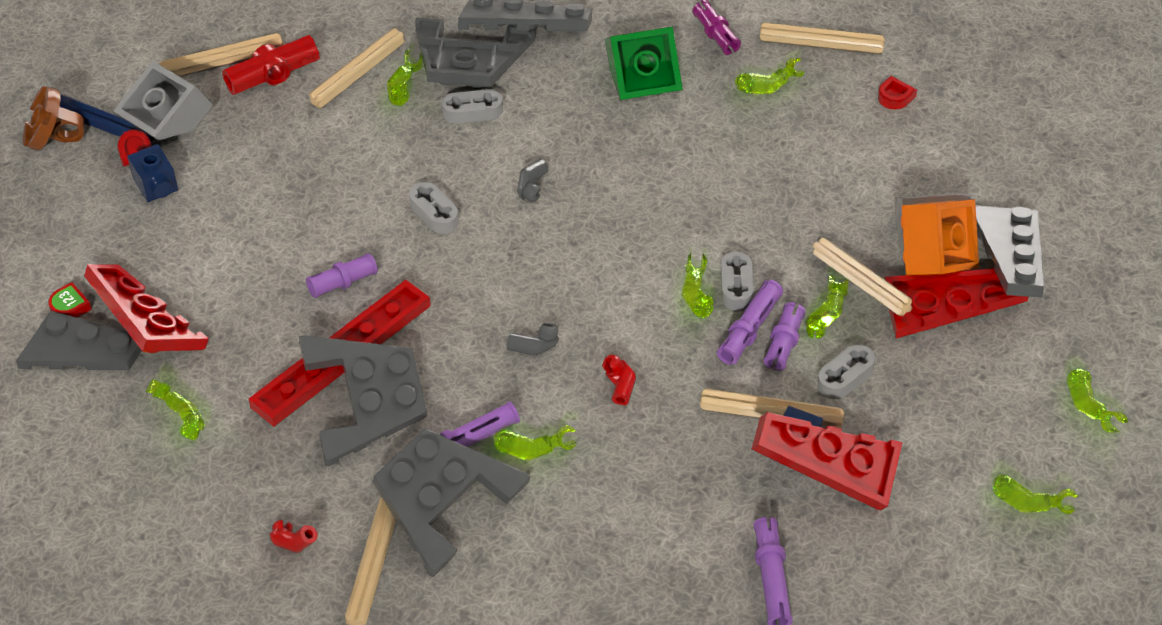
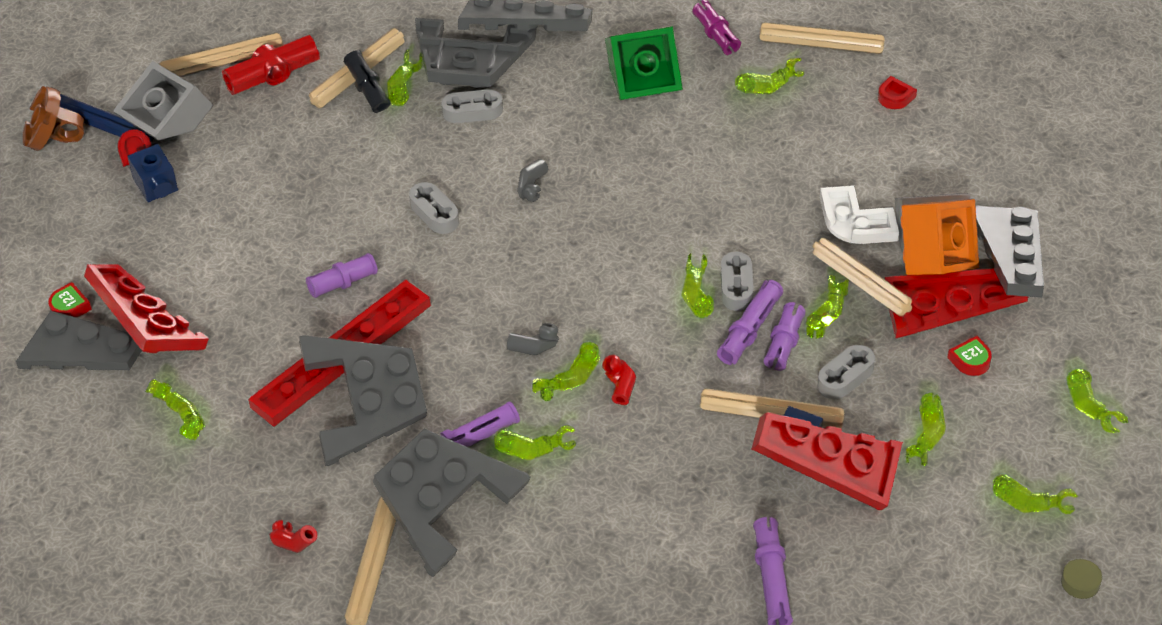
none -> black pin [343,50,391,113]
none -> clear neon green arm [532,342,600,401]
none -> white plate [820,186,899,244]
none -> clear neon green arm [906,393,946,466]
none -> tile [947,336,992,376]
none -> olive tile [1061,559,1102,599]

